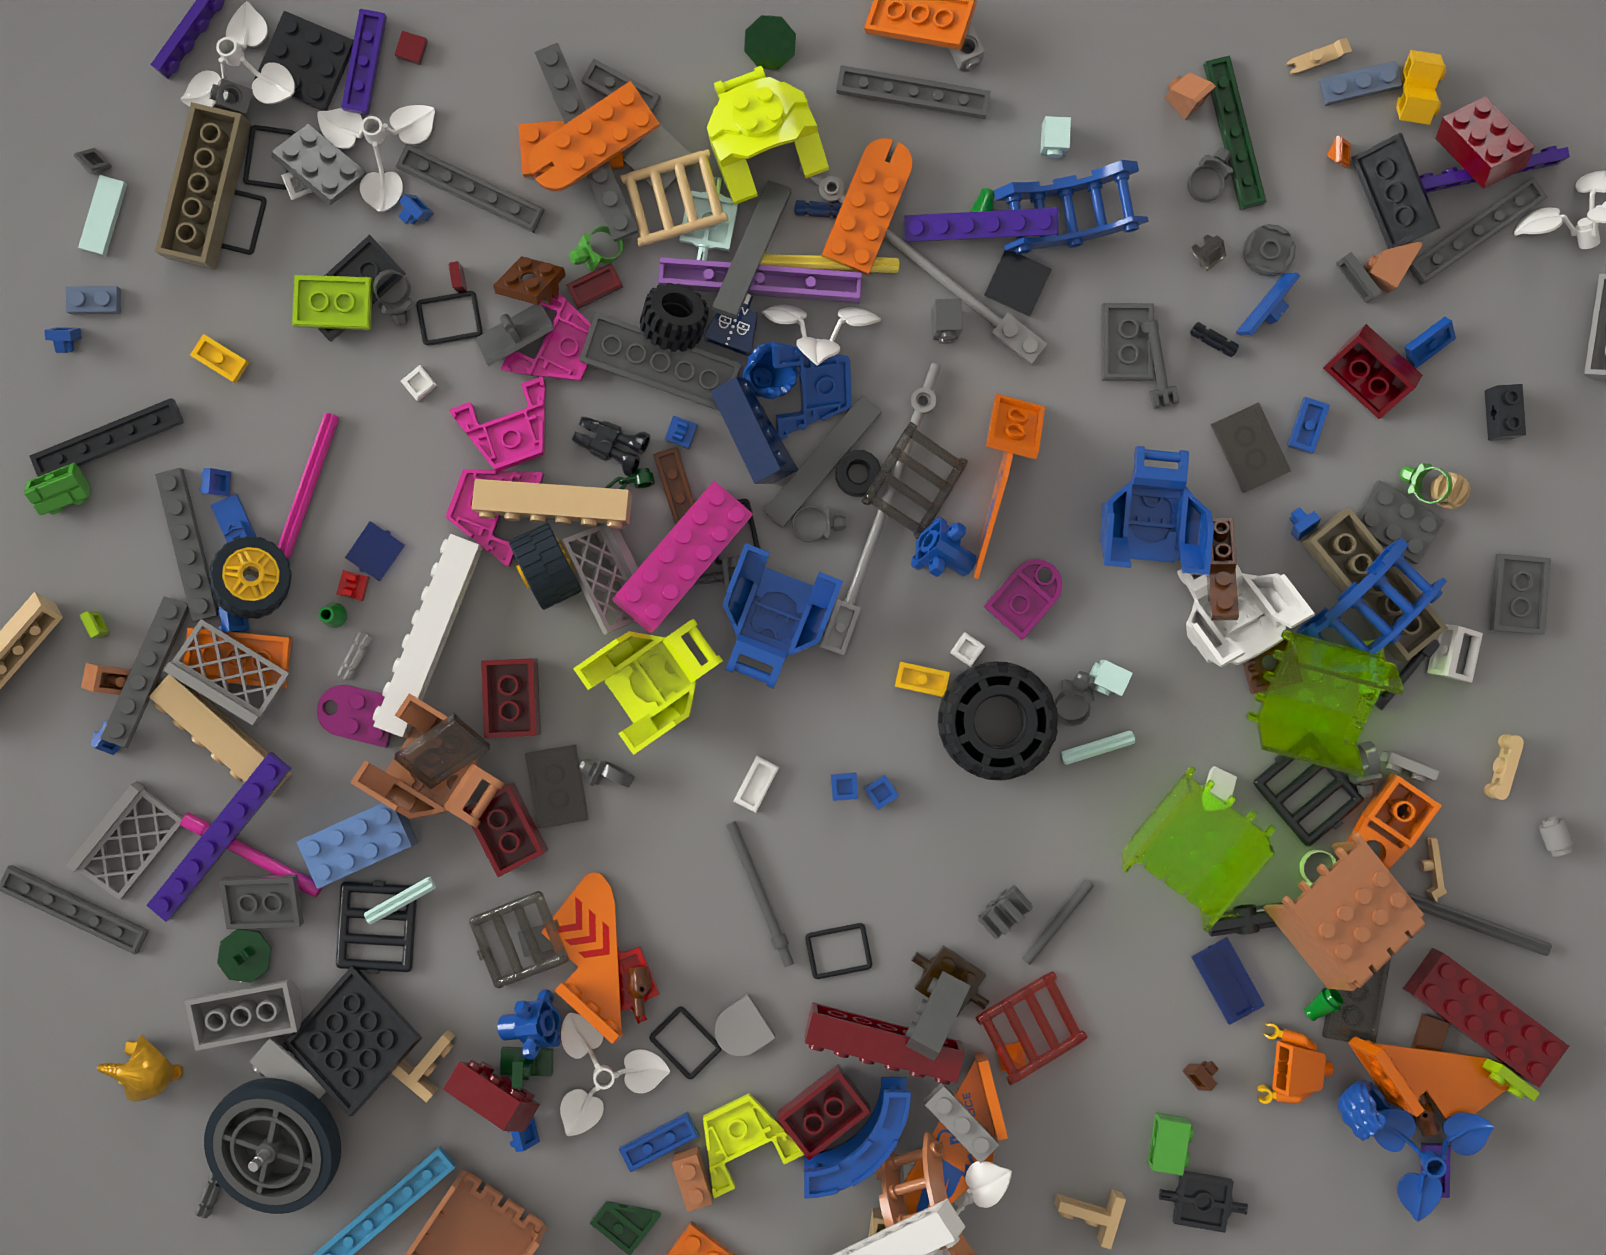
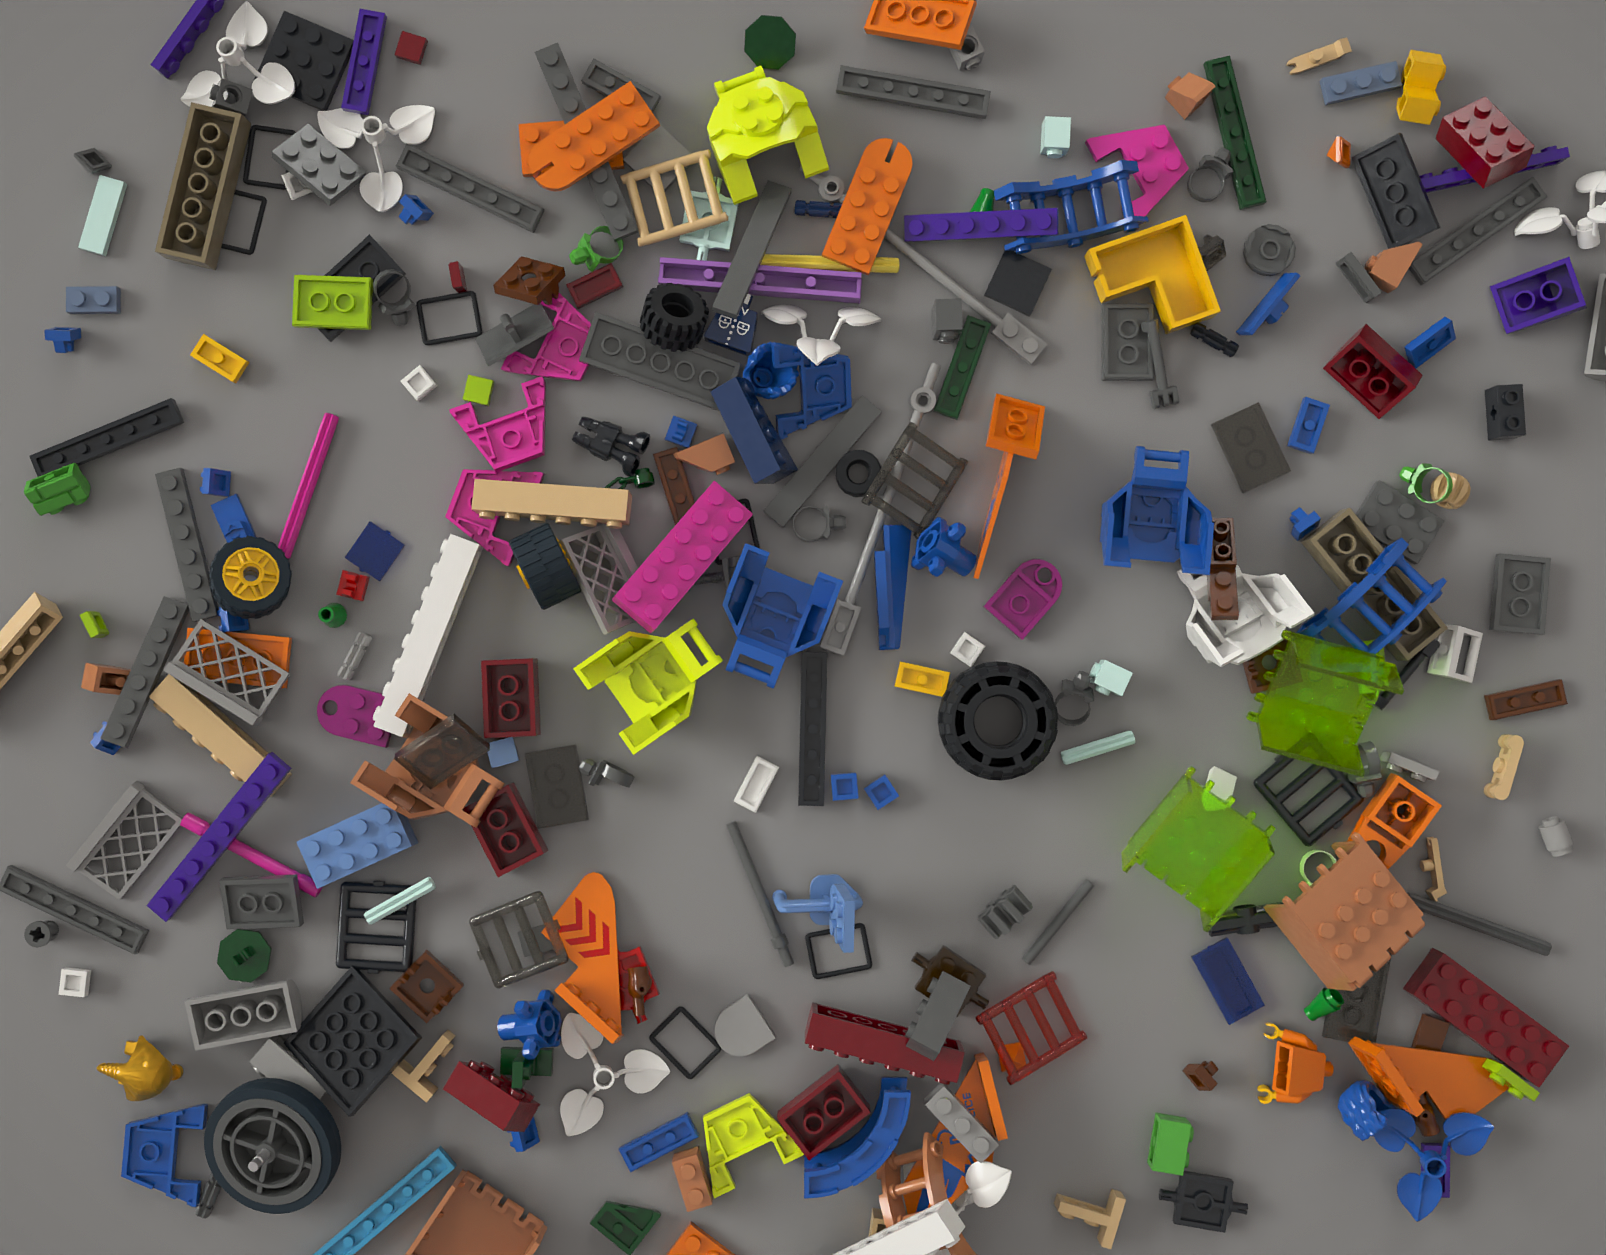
none -> dark grey bush [24,920,59,948]
none -> white plate [58,967,91,997]
none -> blue wing [121,1103,208,1207]
none -> reddish brown piece [389,950,464,1024]
none -> lime tile [463,375,494,406]
none -> light blue slope [485,737,520,768]
none -> nougat slope [673,433,735,475]
none -> medium blue plate [772,874,863,953]
none -> black plate [798,652,827,806]
none -> blue wedge [874,525,912,650]
none -> dark green tile [933,315,992,420]
none -> yellow piece [1084,215,1221,334]
none -> dark pink wing [1085,125,1189,216]
none -> reddish brown tile [1484,679,1568,720]
none -> dark purple slope [1490,257,1587,334]

